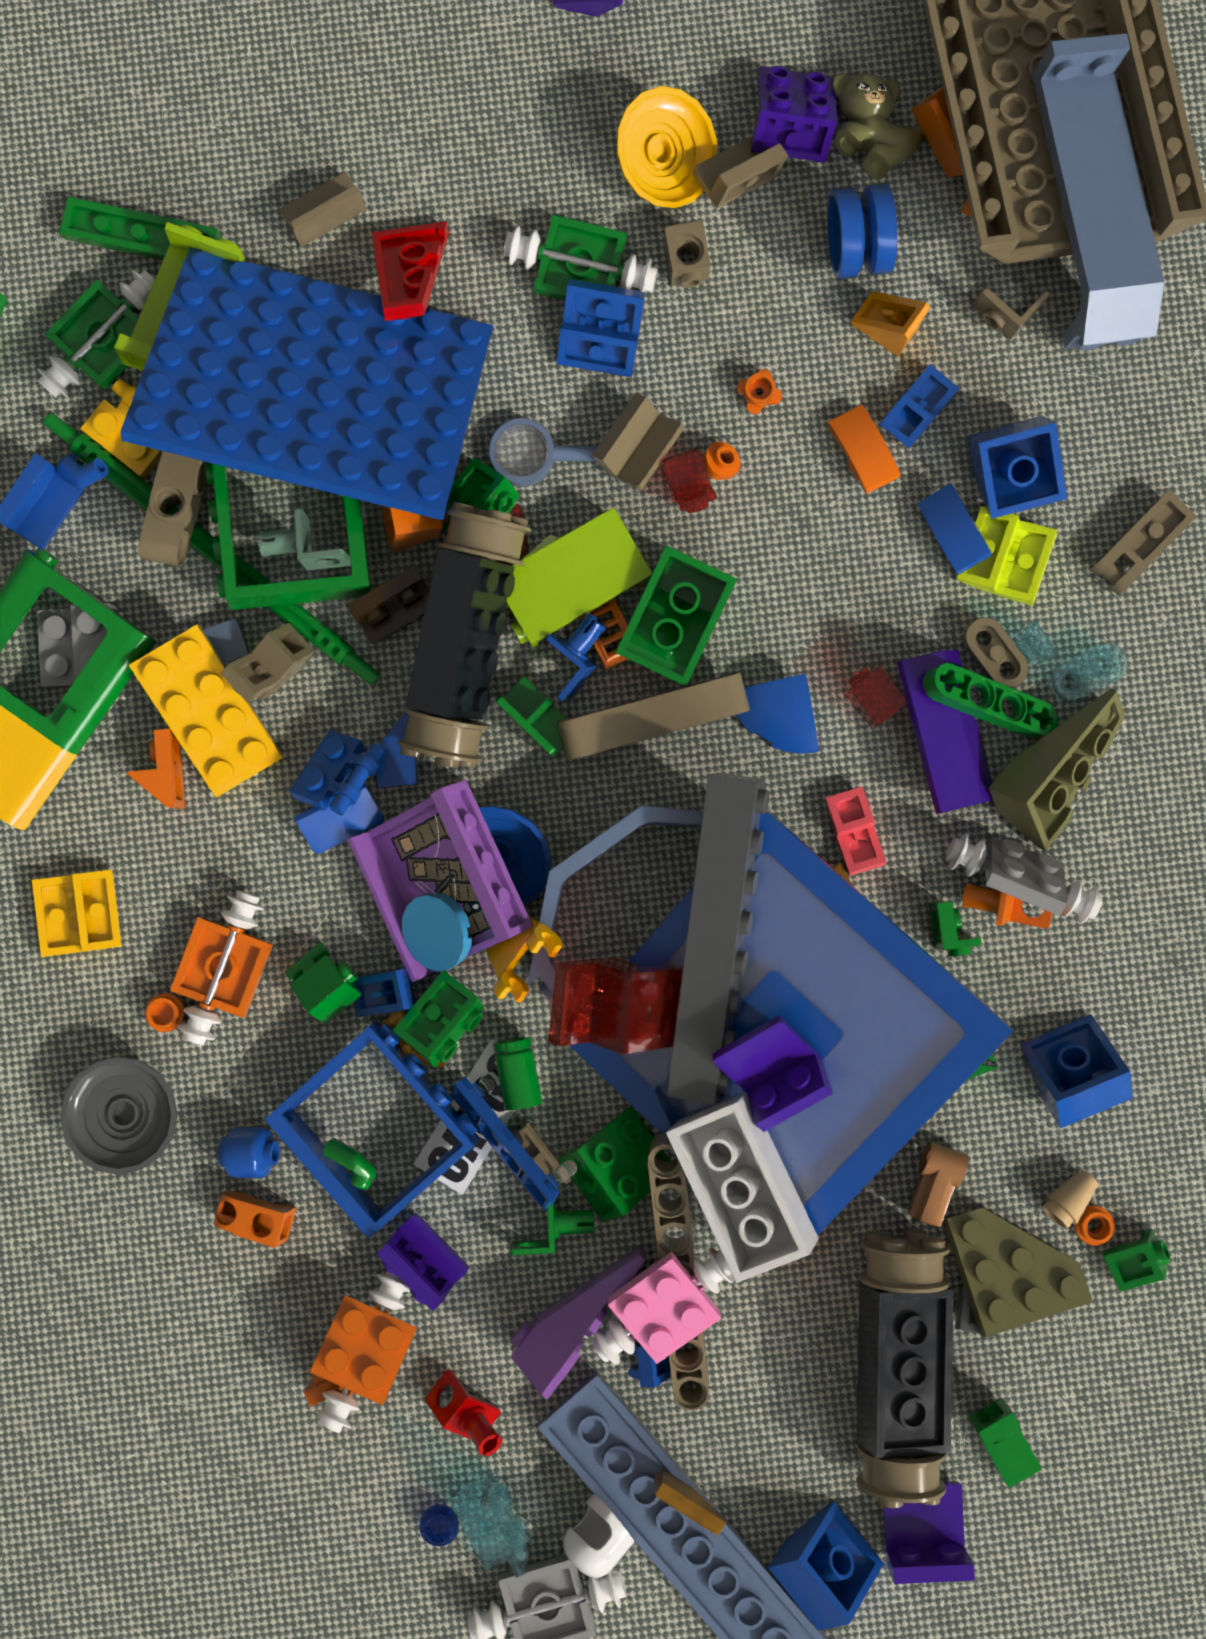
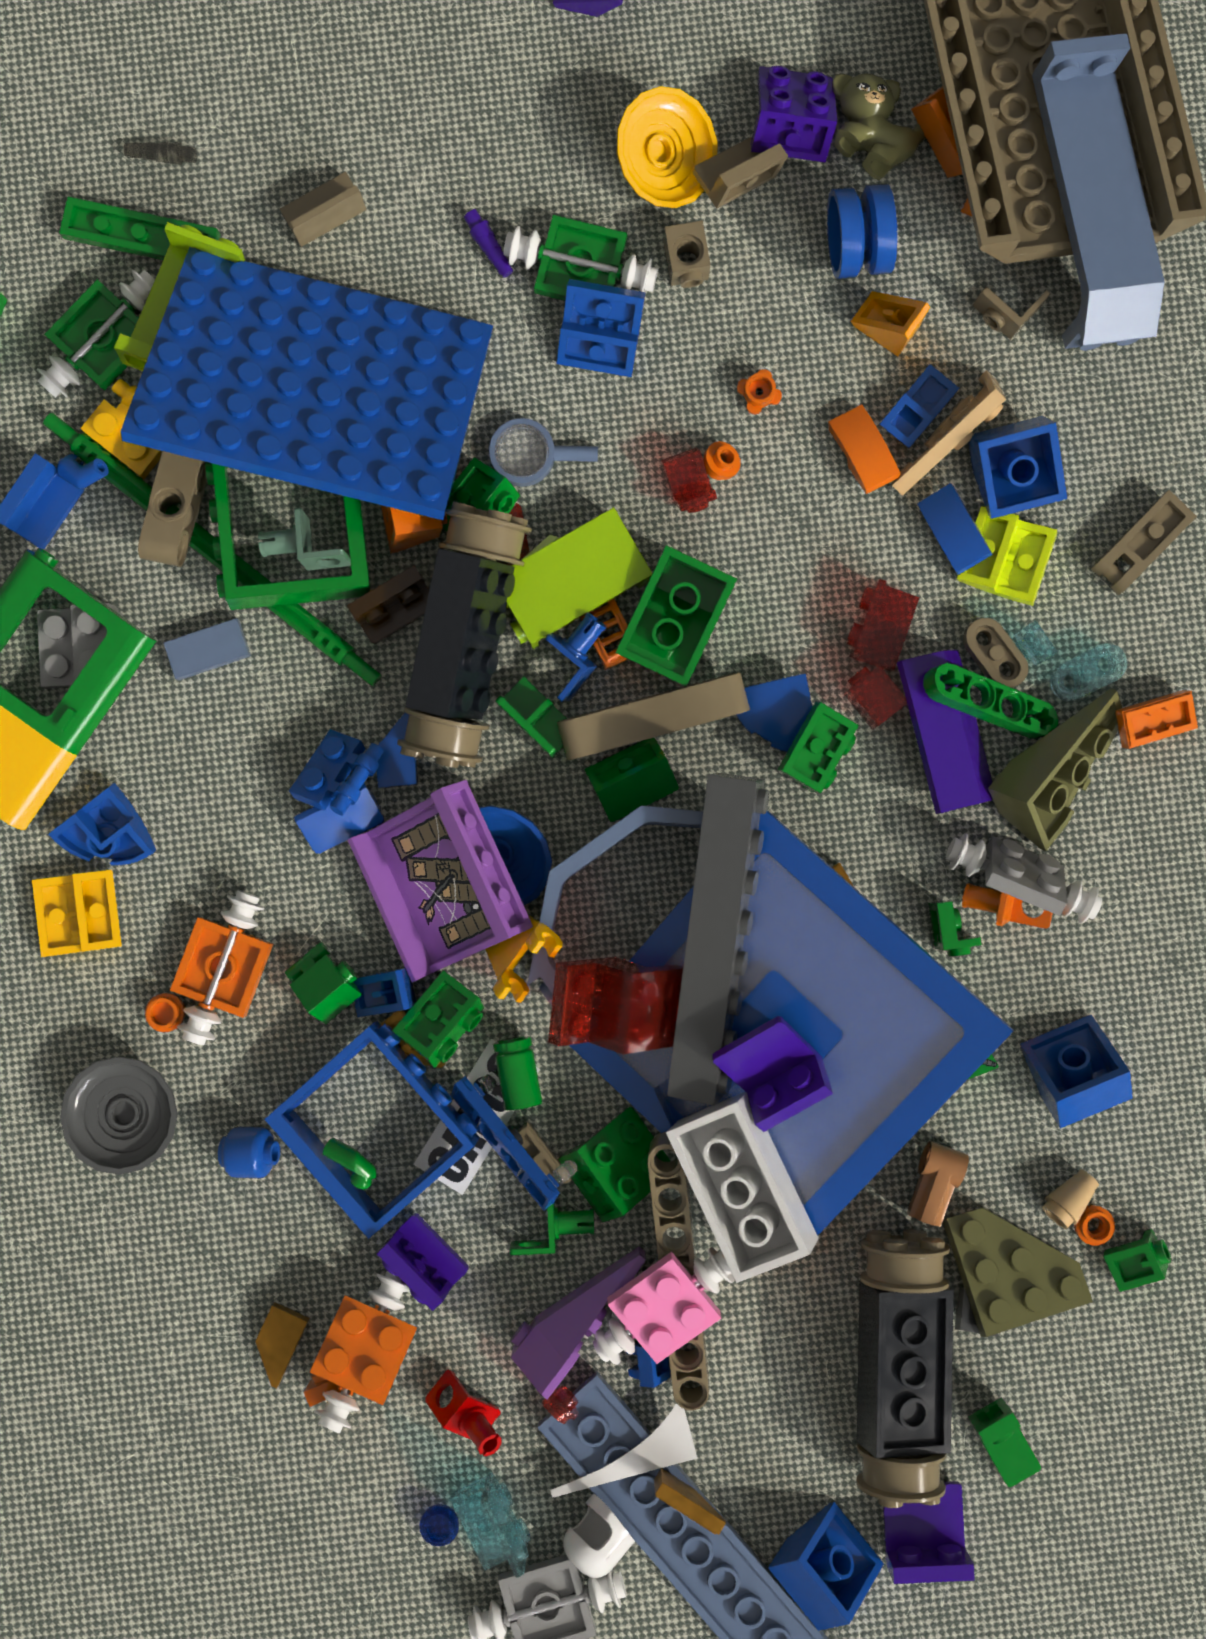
orange slope [126,729,185,809] -> none
yellow plate [129,624,283,798] -> none
orange leg [213,1191,297,1248] -> none
dark tan brick [221,623,315,703] -> none
red wing [371,221,449,321] -> none
dark azure tile [402,892,472,972] -> none
dark tan panel [592,392,684,490] -> none
coral slope [825,786,886,877] -> none
none -> blue brick [48,782,156,865]
none -> clear smoke animal [124,142,197,165]
none -> pearl gold tile [255,1302,310,1389]
none -> dark purple animal [463,209,513,278]
none -> clear red plate [542,1386,579,1424]
none -> white sticker [550,1404,697,1498]
none -> green panel [584,737,679,822]
none -> green bracket [777,702,859,794]
none -> clear red bracket [846,579,920,672]
none -> tan wing [892,370,1006,496]
none -> orange plate [1115,690,1198,749]

